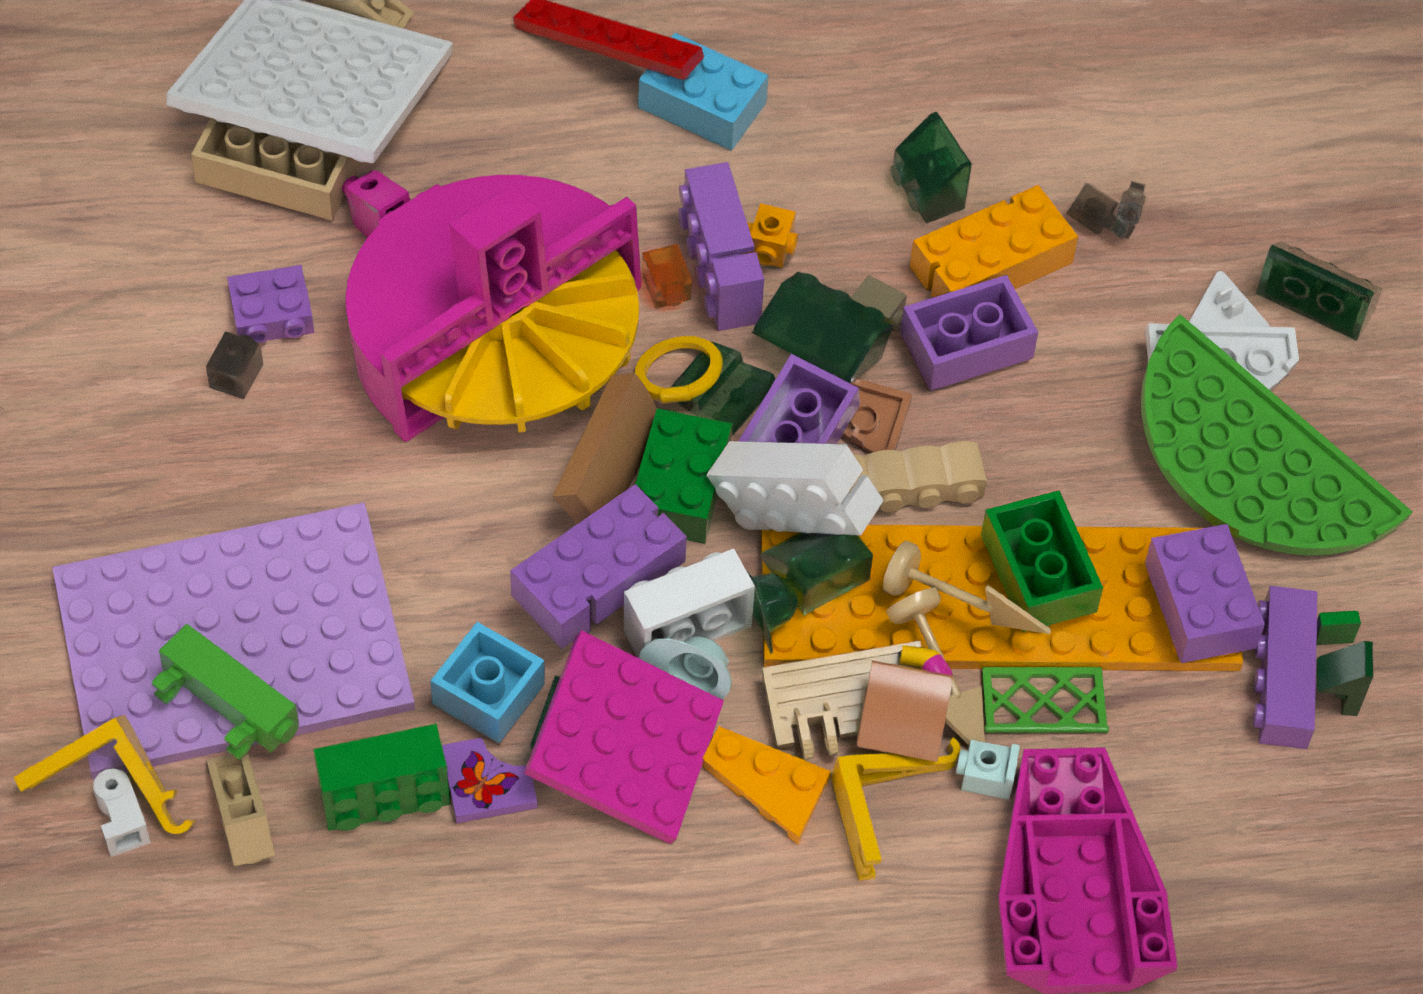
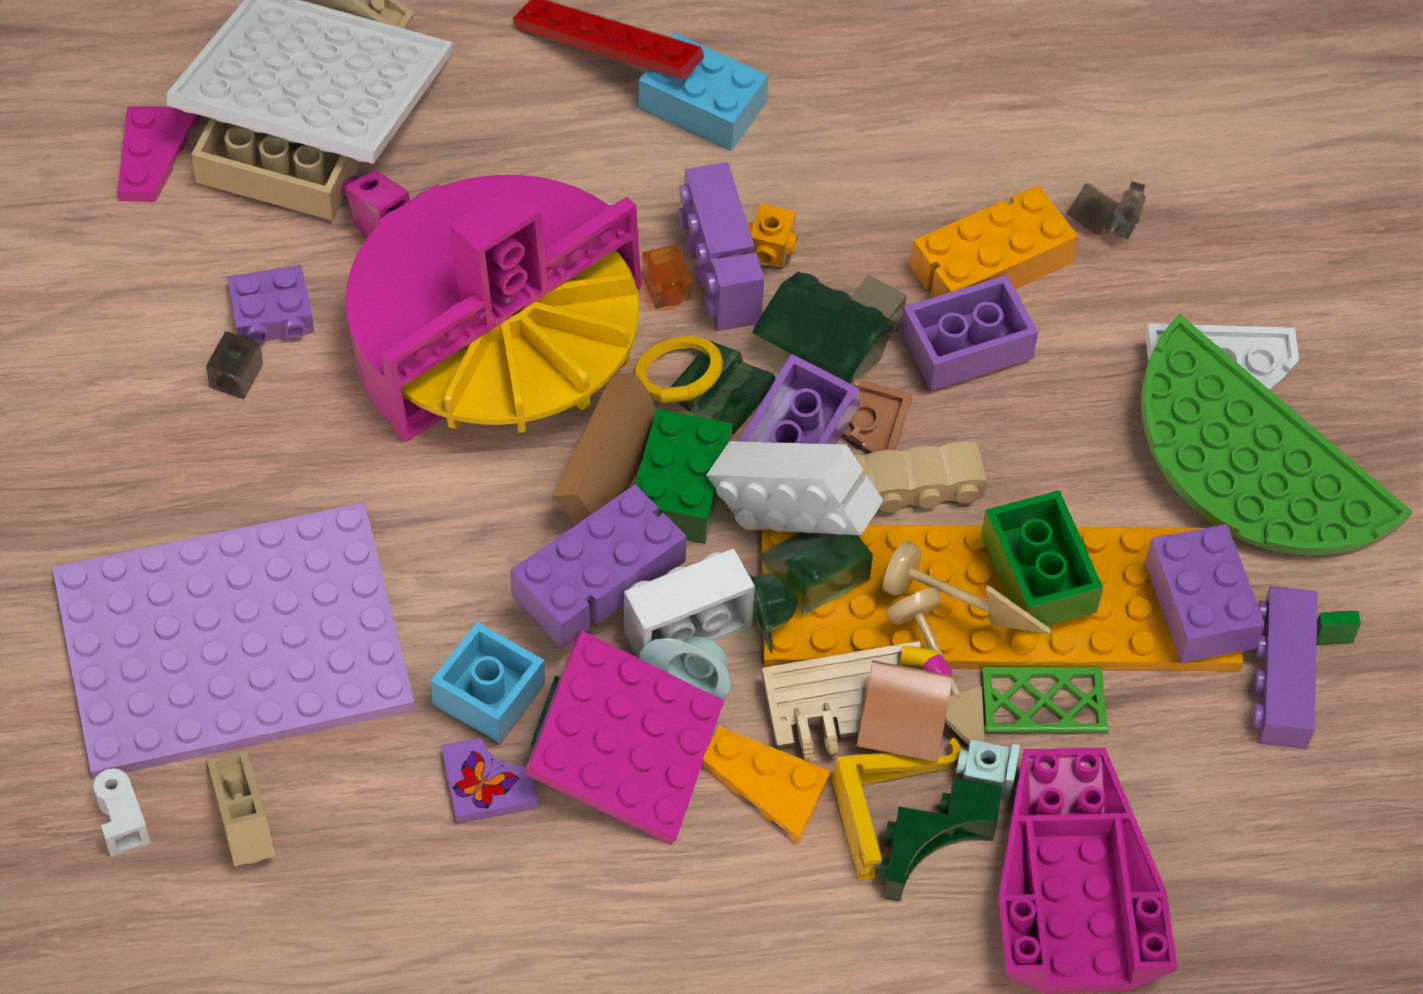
yellow hinge [13,715,196,834] -> none
bright green brick [151,624,299,760] -> none
green brick [313,723,450,831] -> none
clear green slope [891,111,972,224] -> none
white piece [1189,271,1269,327] -> none
clear green slope [1256,241,1382,341] -> none
dark green slope [1316,641,1373,716] -> none
none -> dark pink wing [117,106,201,202]
none -> dark green arch [878,778,1002,901]

